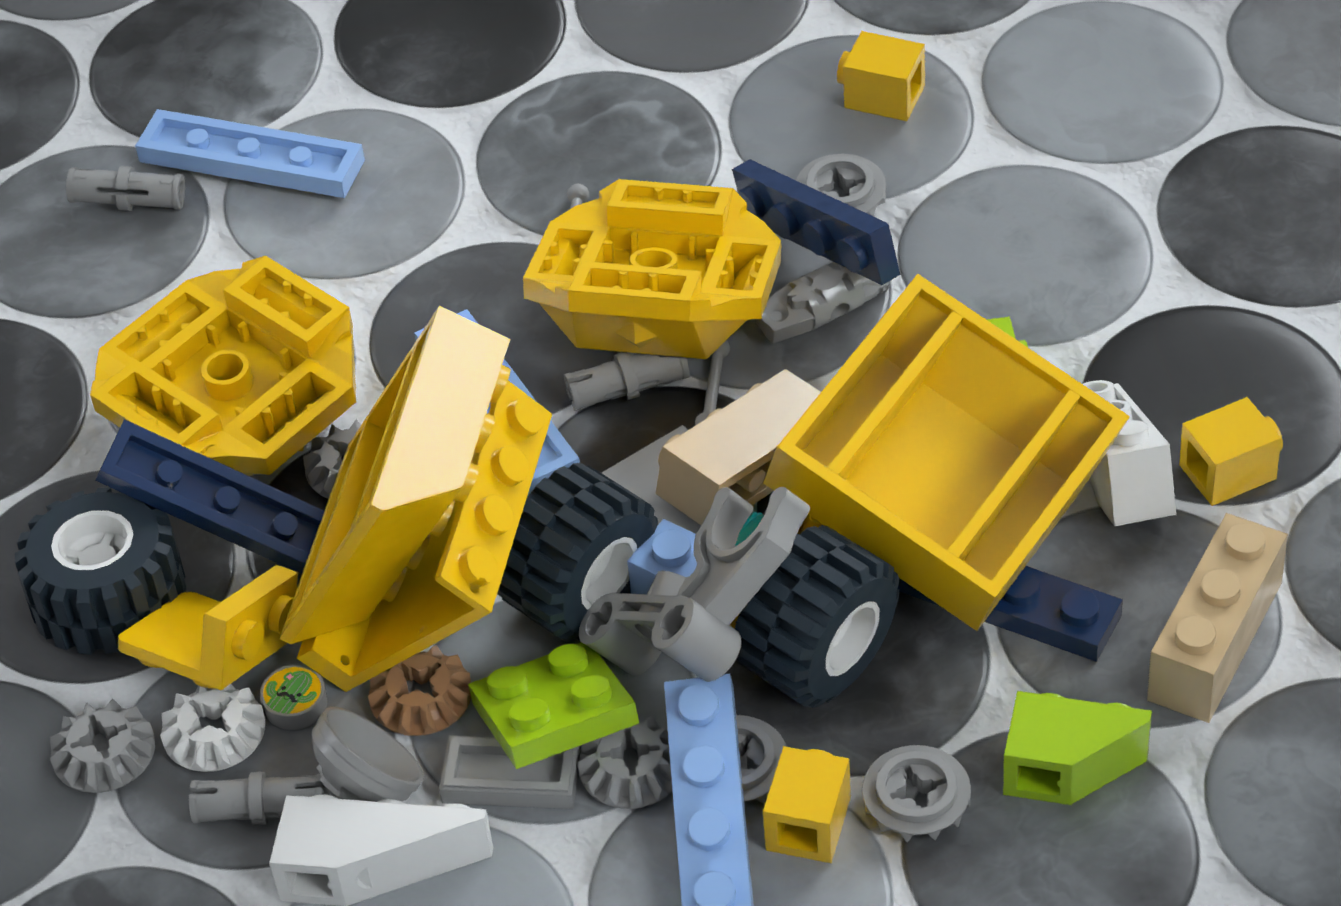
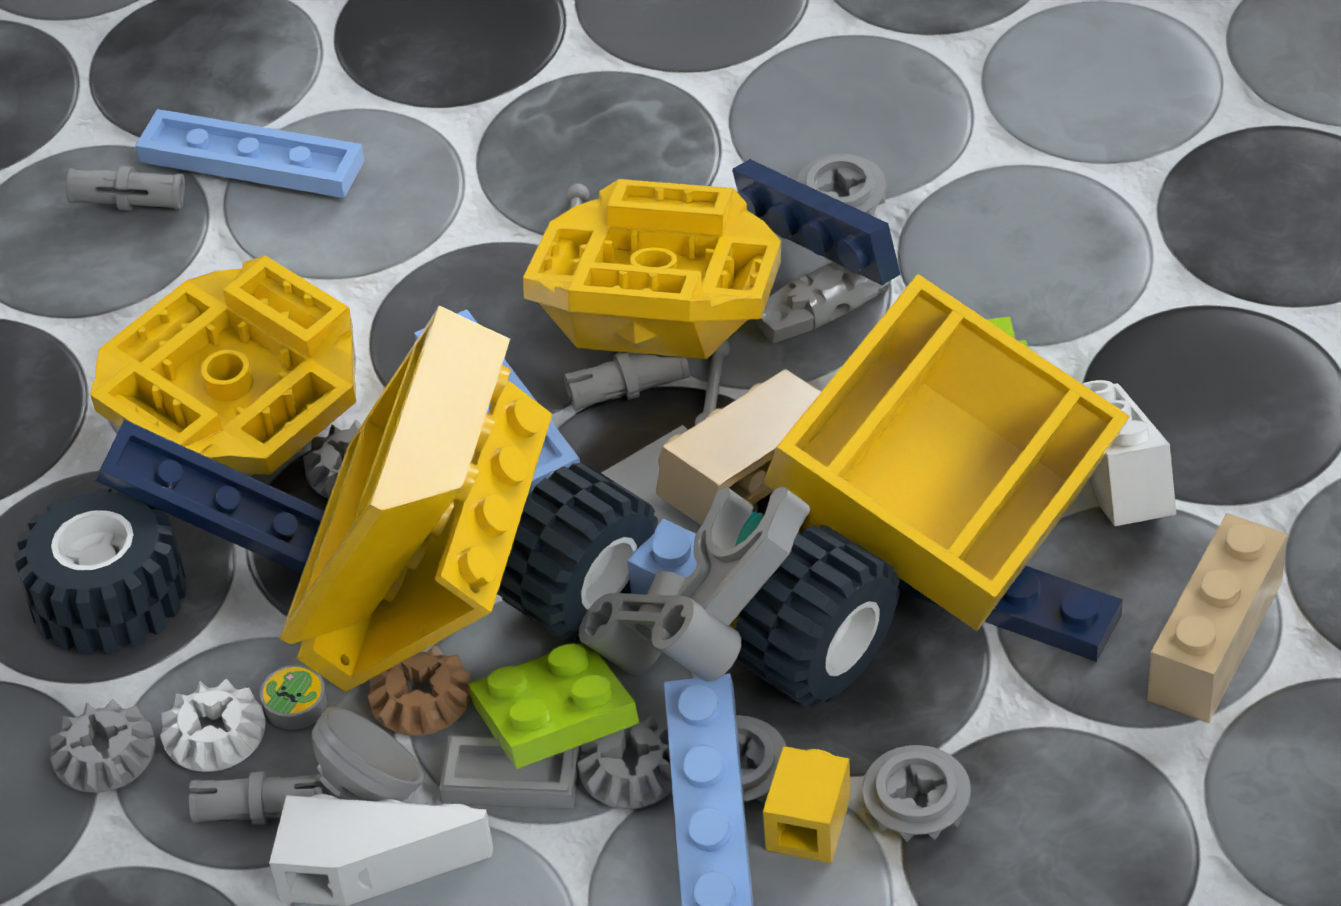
yellow bracket [118,565,298,690] -> none
yellow brick [837,31,925,121] -> none
lime slope [1003,691,1152,805] -> none
yellow brick [1179,397,1283,506] -> none

